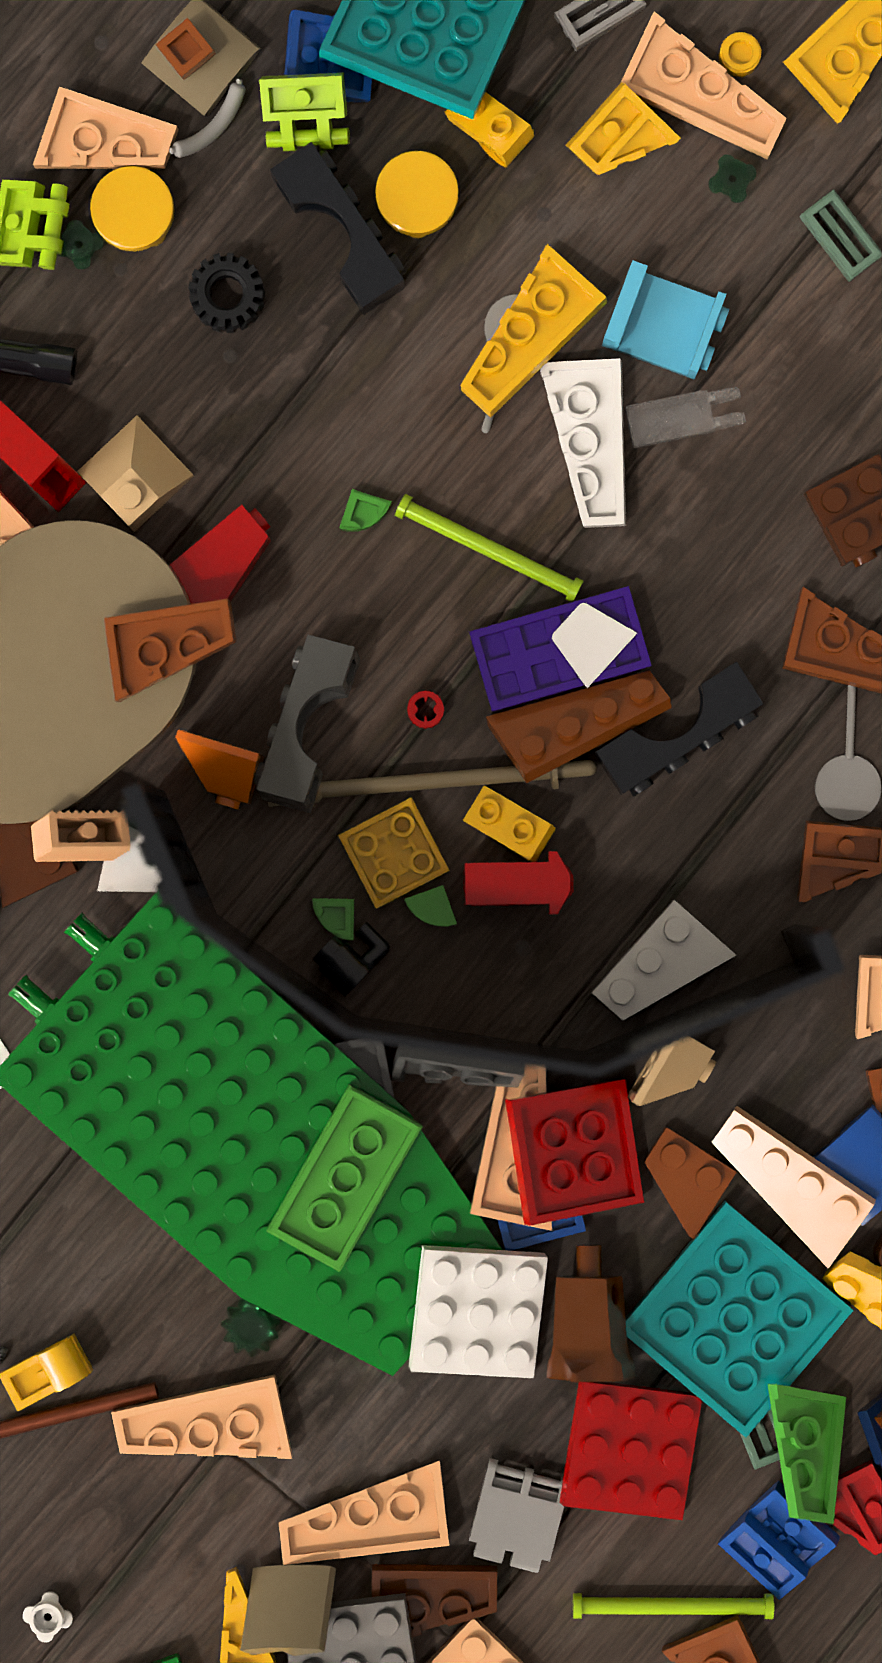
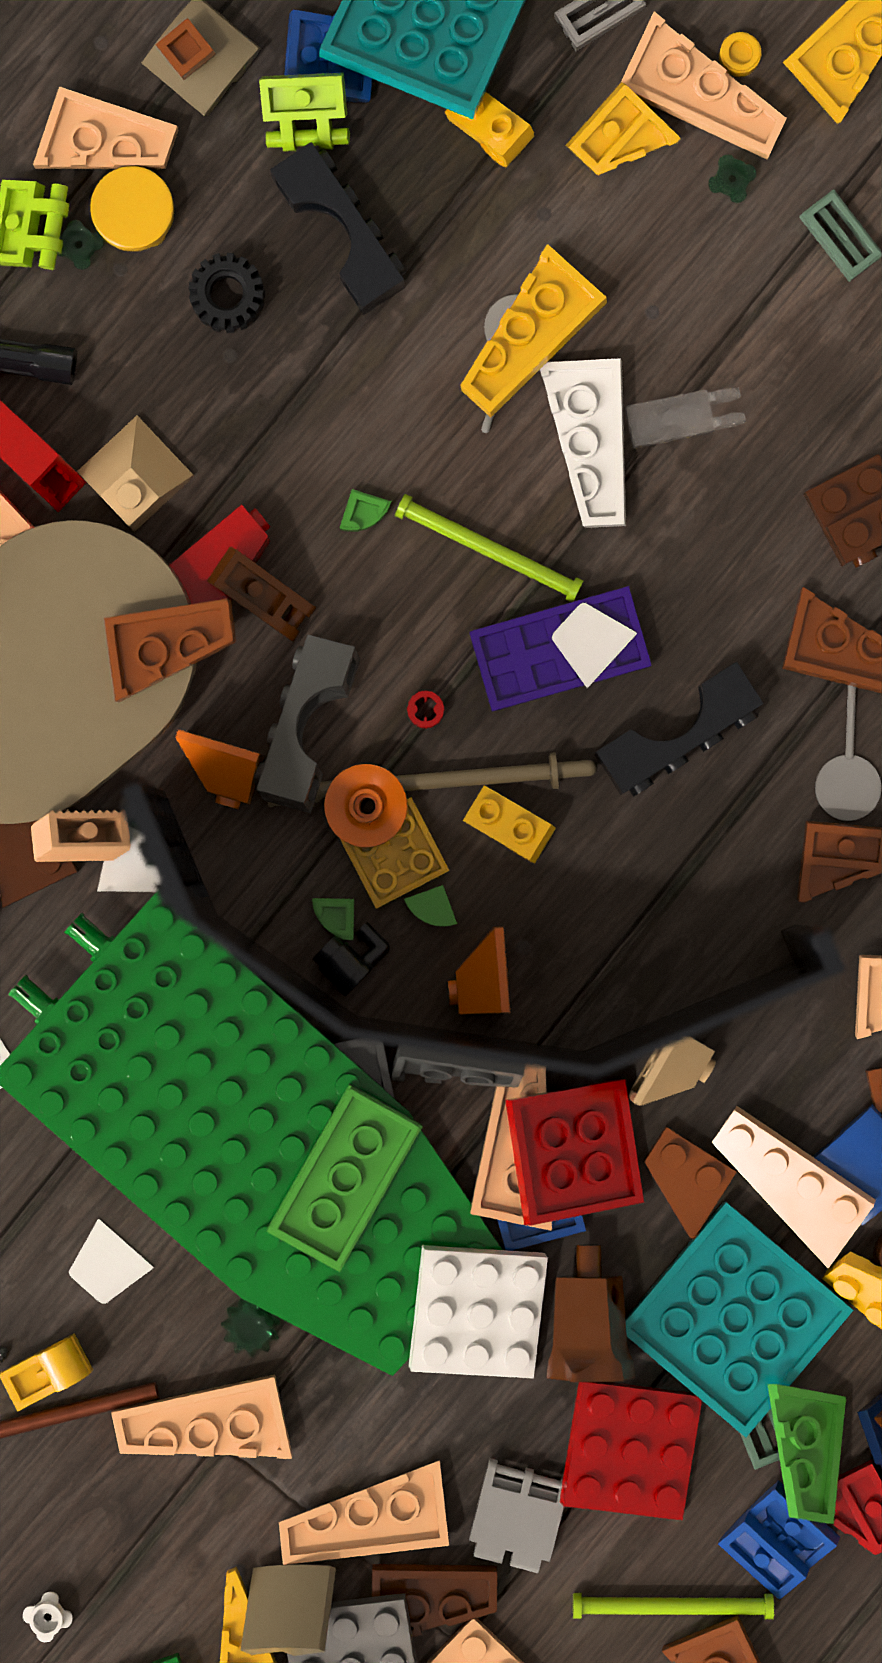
light grey piece [169,78,245,158] -> none
yellow tile [376,151,458,238] -> none
red piece [463,851,574,915] -> none
dark orange wing [486,670,672,783] -> none
white wing [591,900,736,1020] -> none
medium azure panel [602,260,729,379] -> none
none -> white sticker [69,1218,154,1304]
none -> reddish brown plate [207,546,316,642]
none -> orange dish [324,764,408,848]
none -> orange slope [448,926,510,1014]

